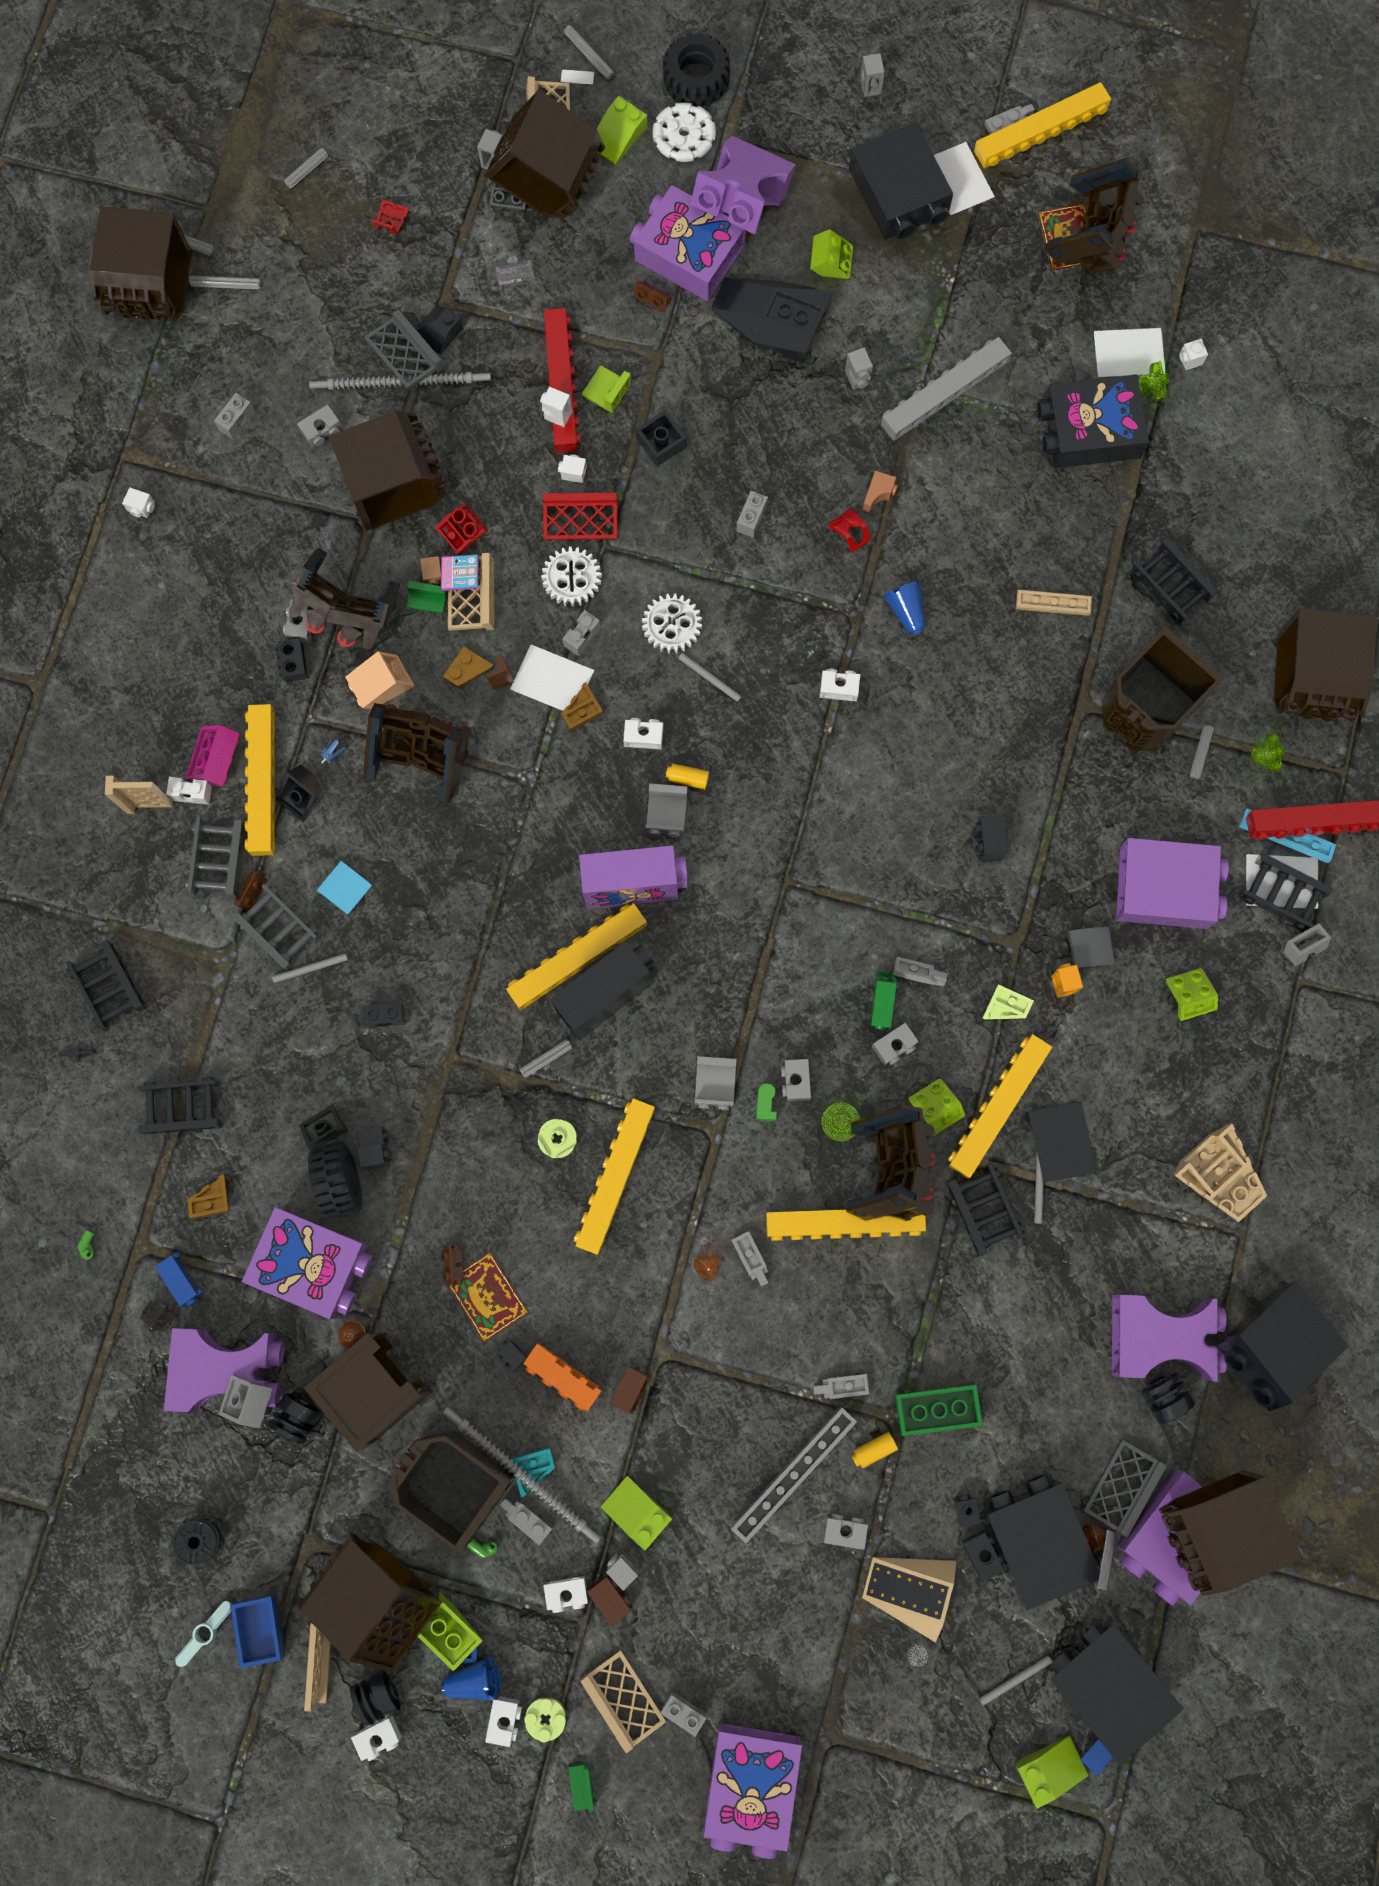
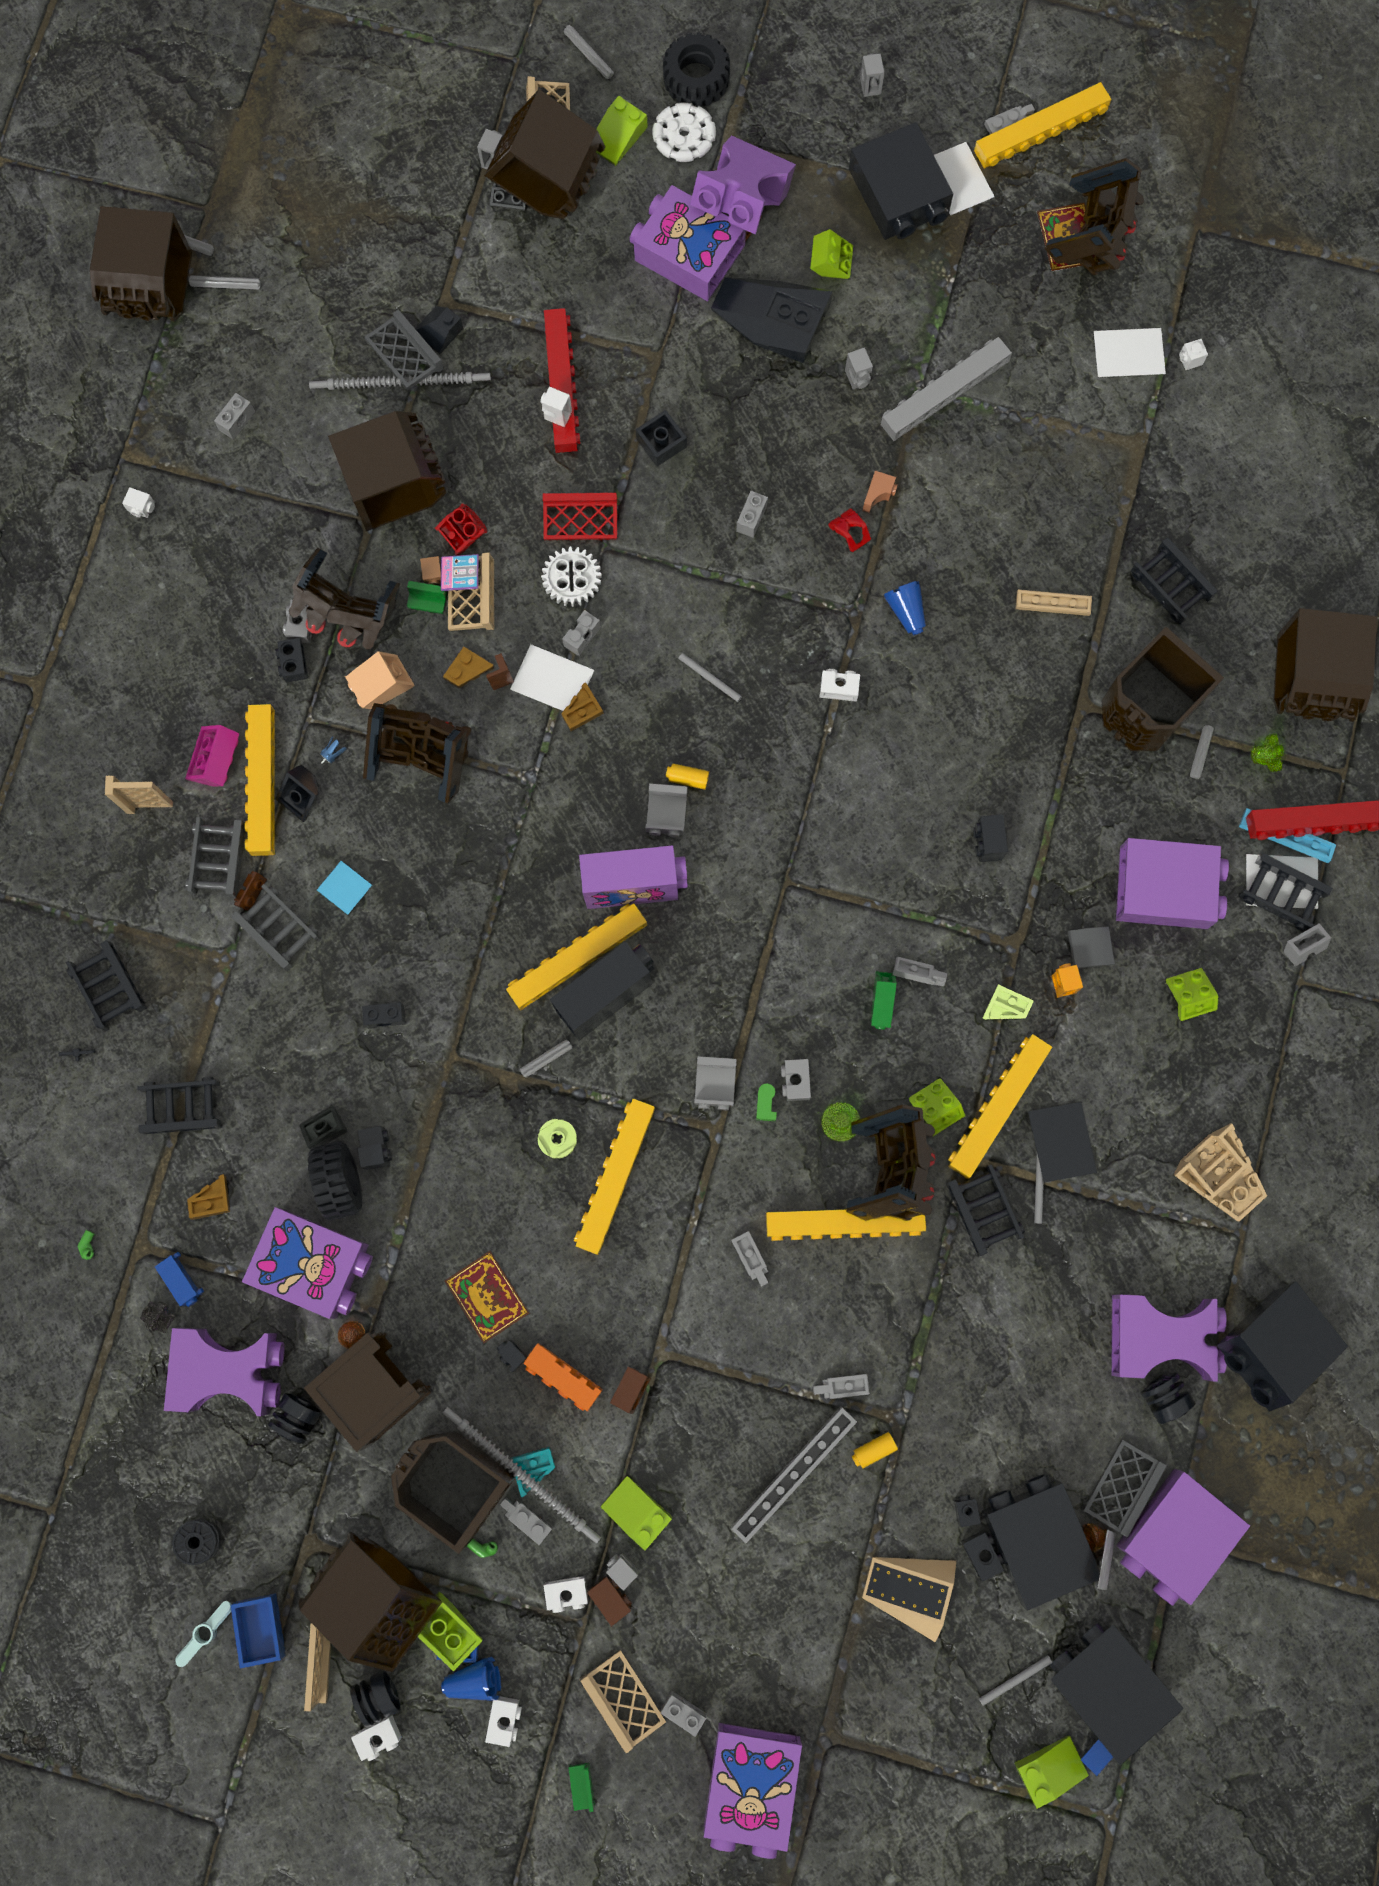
white brick [166,777,212,805] -> none
light grey slope [219,1375,272,1429] -> none
light grey piece [272,953,348,983] -> none
light grey axle [284,148,328,188] -> none
light grey brick [297,404,342,448] -> none
red piece [371,200,409,236] -> none
reddish brown hinge [441,1244,464,1286] -> none
clear tile [496,256,534,285] -> none
yellowish green plate [524,1697,566,1742] -> none
white brick [558,455,587,483] -> none
white sticker [561,70,594,85] -> none
lime bracket [582,366,631,413] -> none
white brick [623,718,663,750] -> none
reddish brown hinge [633,281,672,312] -> none
white gear [642,594,702,654] -> none
clear orange brick [694,1255,720,1281] -> none
light grey brick [823,1513,868,1550] -> none
light grey brick [872,1023,918,1065] -> none
green brick [894,1384,983,1436] -> none
clear tile [907,1644,928,1667] -> none
black brick [1037,374,1149,468] -> none
clear neon green plate [1138,361,1169,400] -> none
dark brown container [1158,1470,1303,1596] -> none

